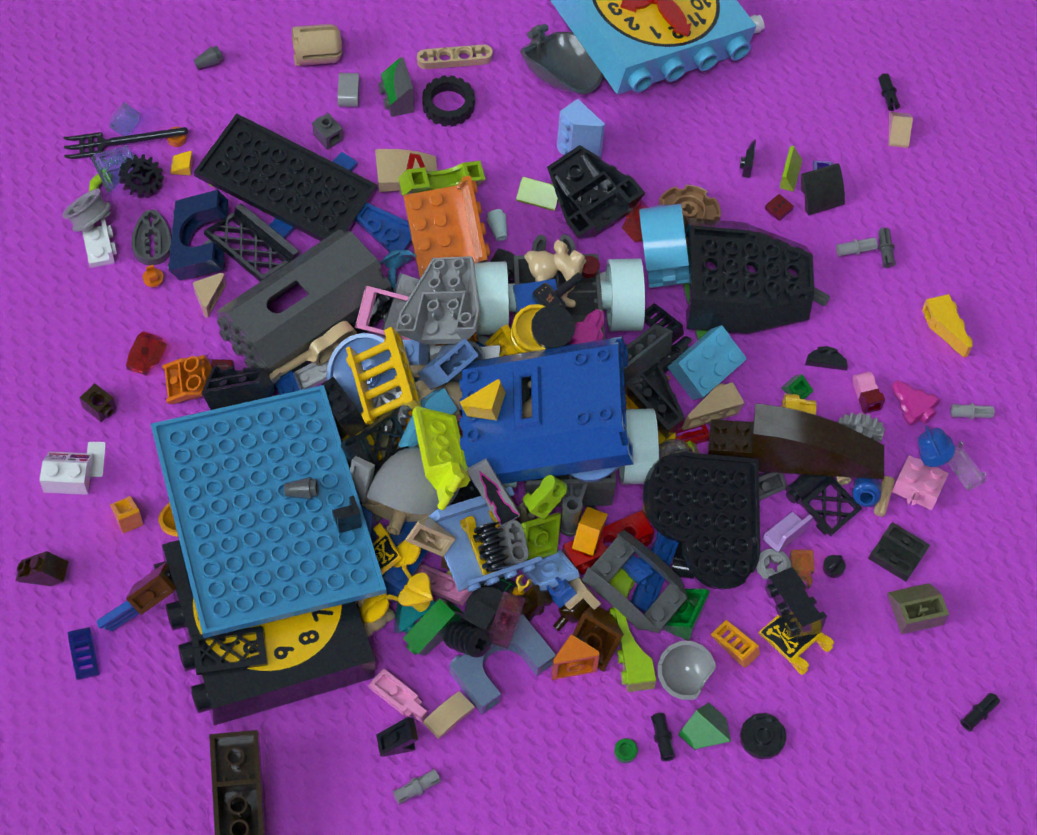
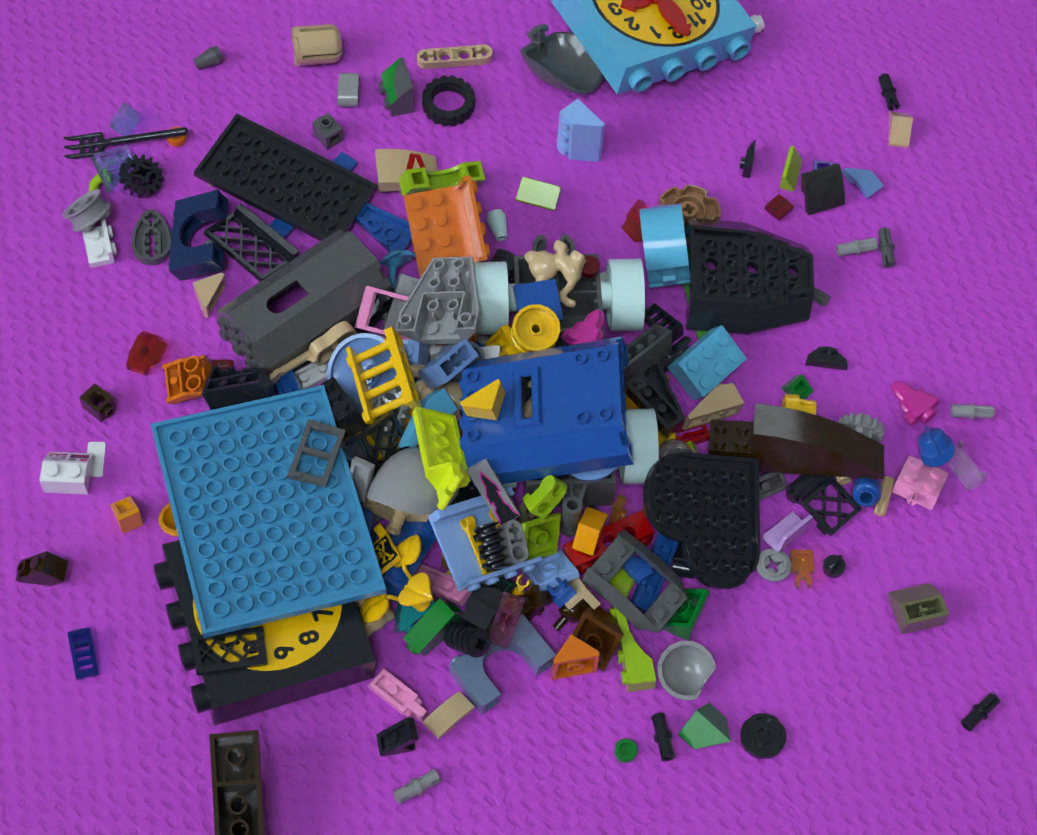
blue tile [96,601,139,632] -> none
reddish brown panel [126,563,177,615] -> none
orange plate [142,264,164,287] -> none
yellow slope [170,151,193,175] -> none
dark grey cone [284,477,319,499] -> none
black panel [332,495,361,533] -> none
tan slope [406,517,455,557] -> none
black tile [531,305,575,349] -> none
black piece [532,272,583,309] -> none
black wedge [547,145,645,239] -> none
light orange slope [711,620,760,668] -> none
yellow flag [759,615,834,675] -> none
black wedge [765,567,827,643] -> none
leg [853,371,885,414] -> none
pearl dark grey slope [868,522,930,582] -> none
yellow slope [922,294,973,357] -> none
none -> dark grey window [287,420,346,488]
none -> clear yellow plate [609,494,628,524]
none -> medium blue slope [841,168,884,199]

